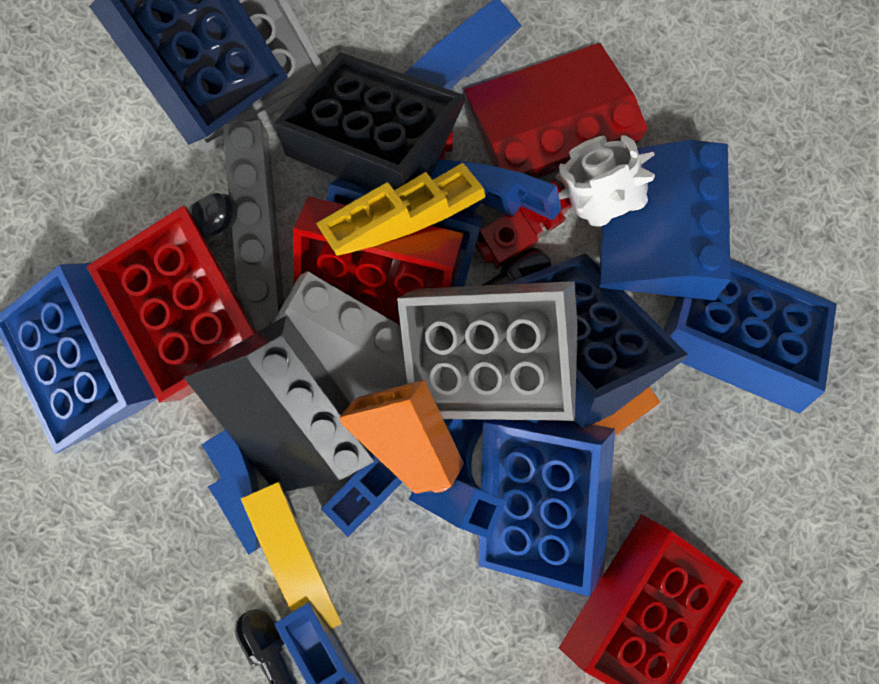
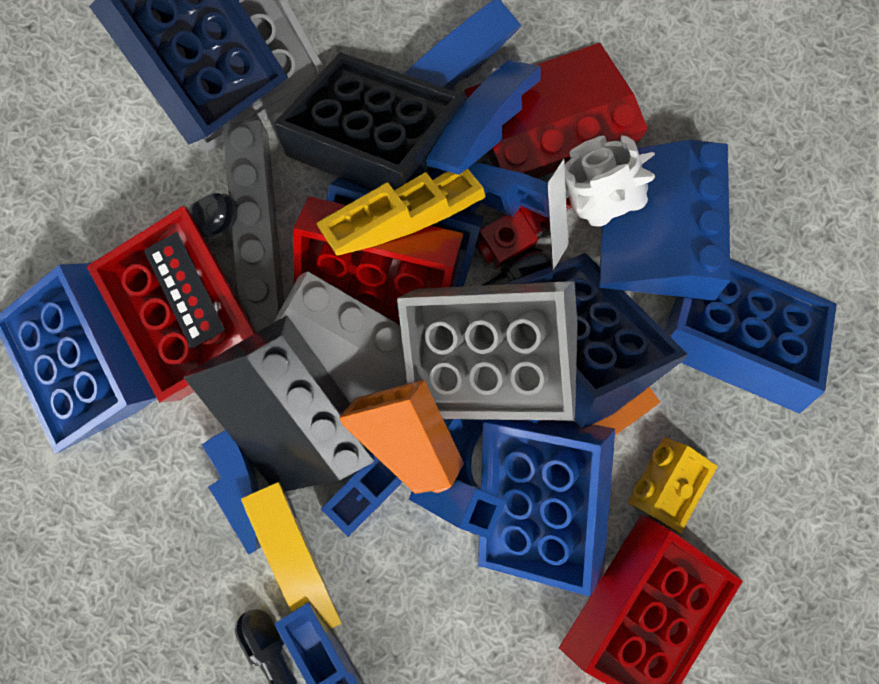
none -> black sticker [144,232,225,349]
none -> blue slope [426,60,541,175]
none -> white sticker [548,159,568,270]
none -> yellow bracket [628,437,718,534]

